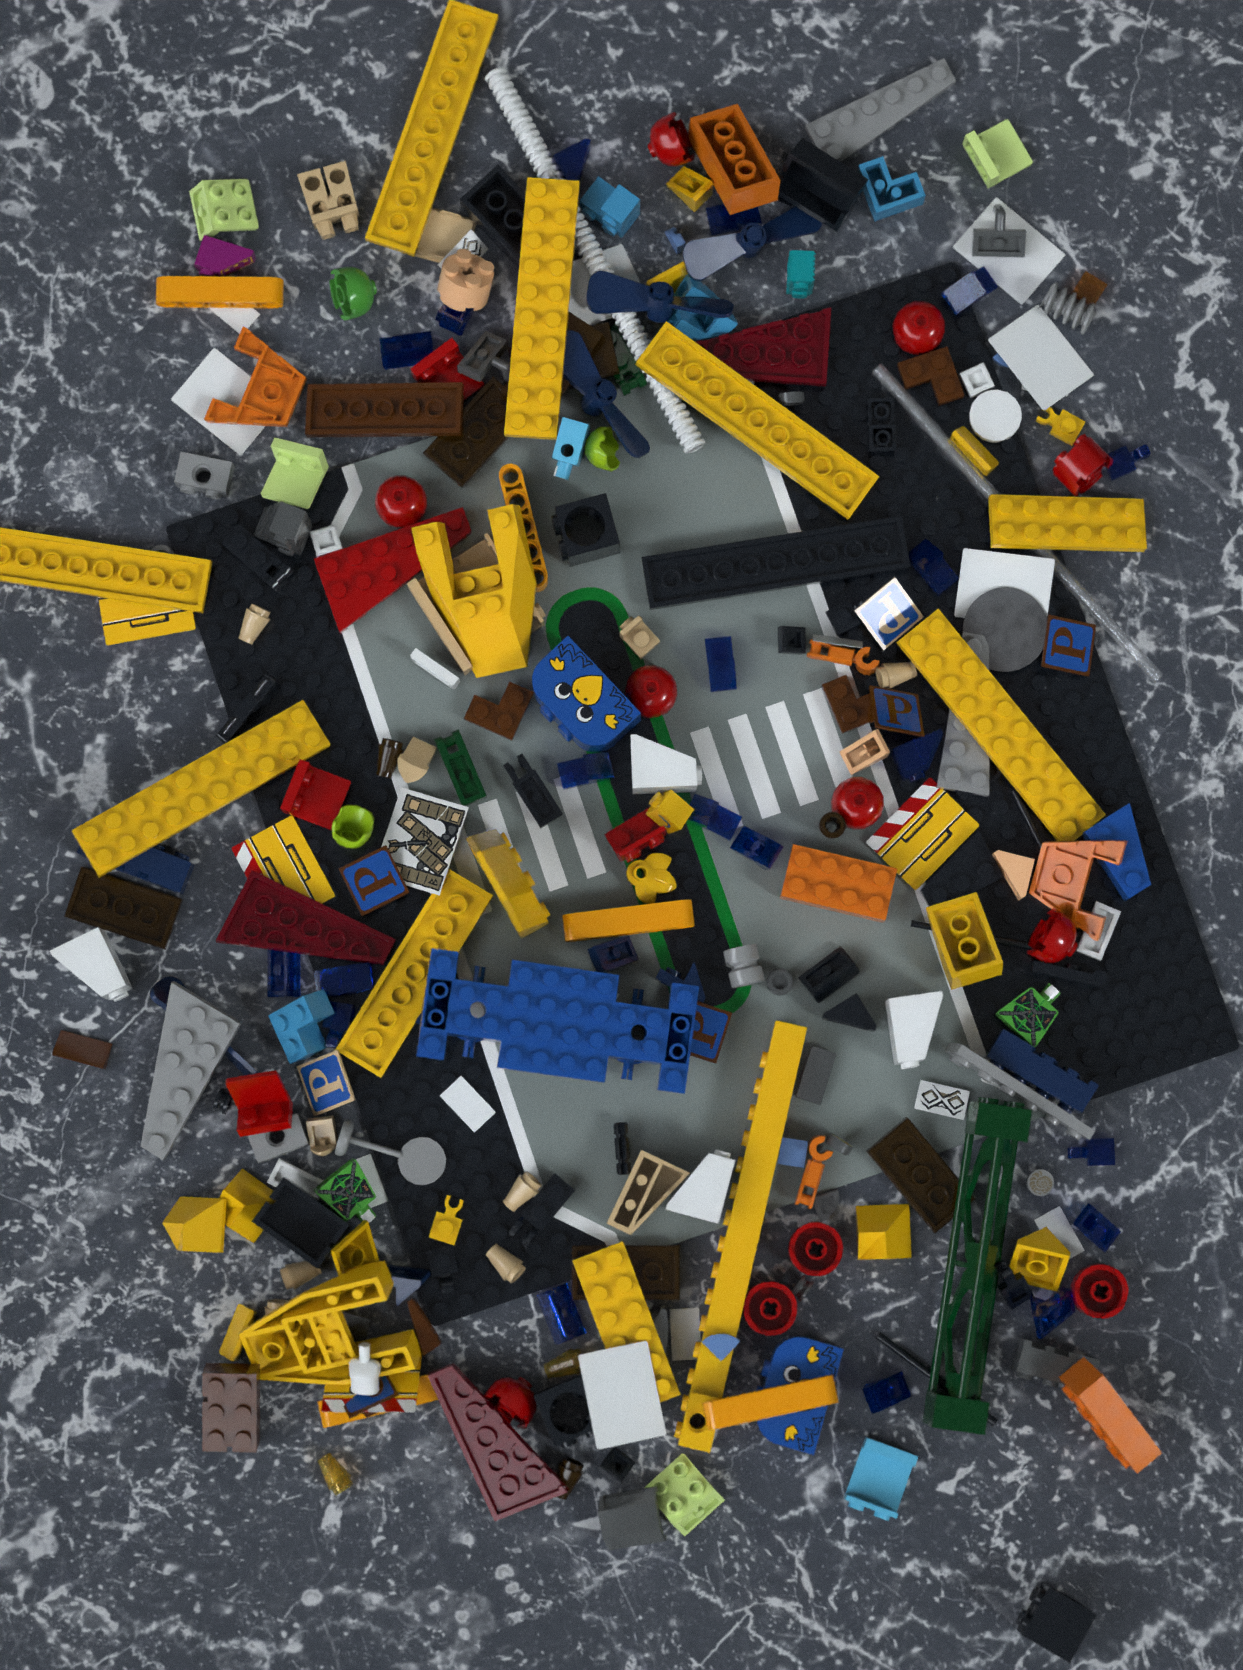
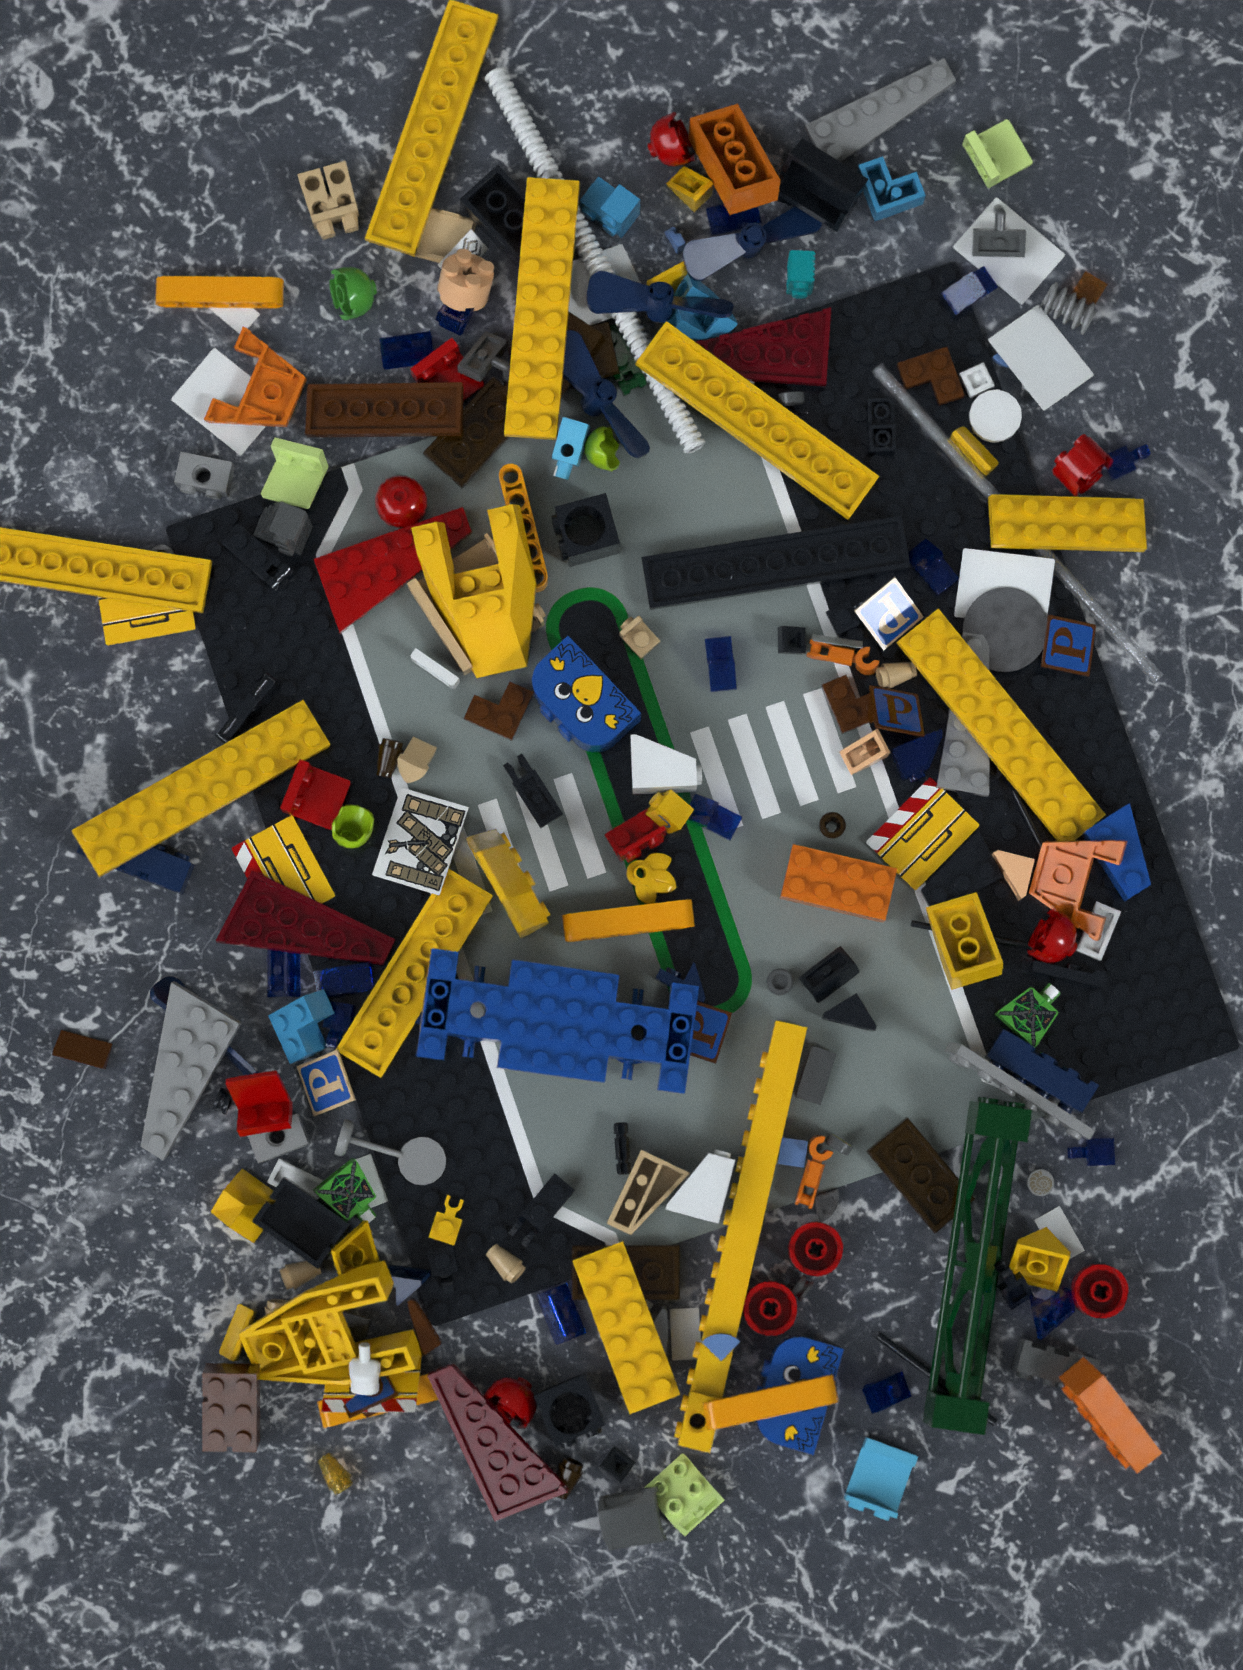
white slope [50,927,133,1002] -> none
dark brown tile [64,866,183,950] -> none
yellow slope [162,1196,227,1253] -> none
yellowish green bracket [189,179,259,241] -> none
magenta slope [194,235,256,277] -> none
tan cone [238,603,271,645] -> none
tan plate [306,1116,338,1157] -> none
white tile [310,524,342,557] -> none
piece [339,845,410,916] -> none
dark green plate [434,729,487,806] -> none
white sticker [440,1076,496,1133] -> none
tan cone [503,1171,542,1212] -> none
clear yellow cone [543,1348,582,1379] -> none
clear blue slope [553,138,591,181] -> none
clear blue slope [557,752,615,790] -> none
white sticker [578,1341,666,1449] -> none
dark blue slope [587,935,639,973] -> none
red cylinder [625,665,677,718] -> none
light grey wheel [723,944,765,988] -> none
clear blue slope [730,826,784,870] -> none
red cylinder [831,777,884,830] -> none
yellow slope [856,1204,912,1260] -> none
white slope [885,991,943,1069] -> none
red cylinder [893,301,945,355] -> none
white sticker [914,1080,970,1120] -> none
black brick [1016,1582,1097,1663] -> none
yellow plate [1035,407,1086,446] -> none
clear blue slope [1071,1203,1121,1253] -> none

